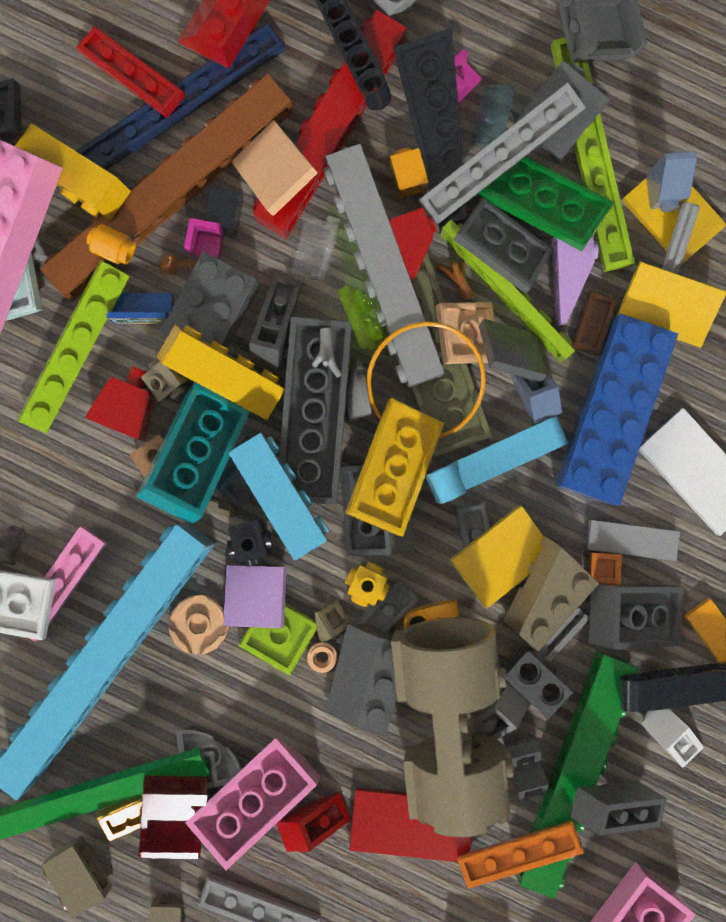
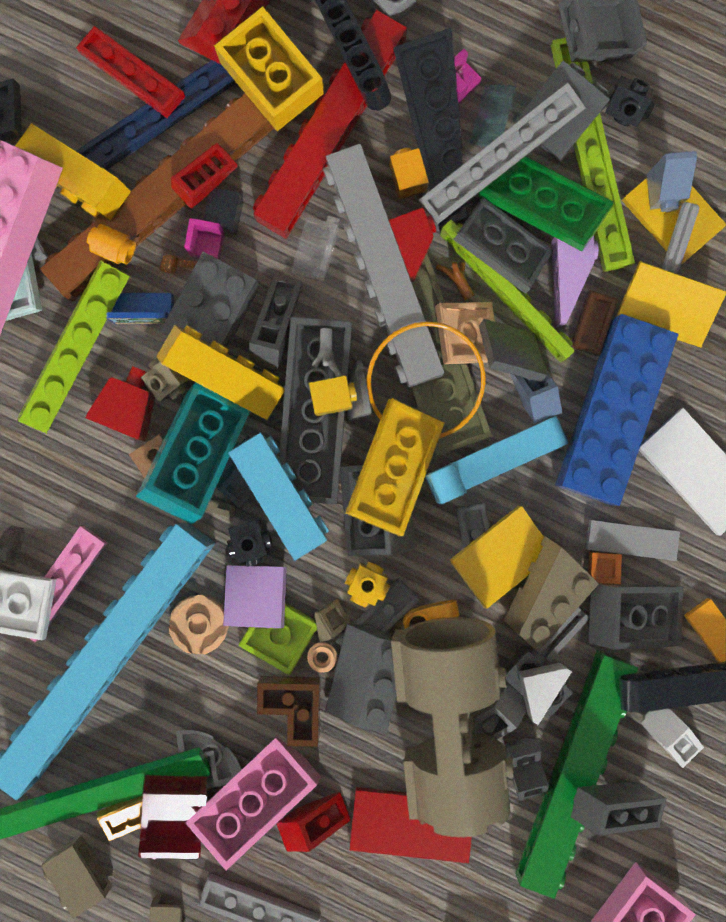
light nougat tile [232,120,318,216] -> none
clear neon green plate [337,285,385,351] -> none
orange tile [457,819,584,889] -> none
none -> red slope [171,142,238,209]
none -> yellow brick [214,7,324,131]
none -> reddish brown brick [257,676,321,747]
none -> yellow brick [309,376,357,416]
none -> white slope [518,663,572,725]
none -> black brick [605,75,655,127]

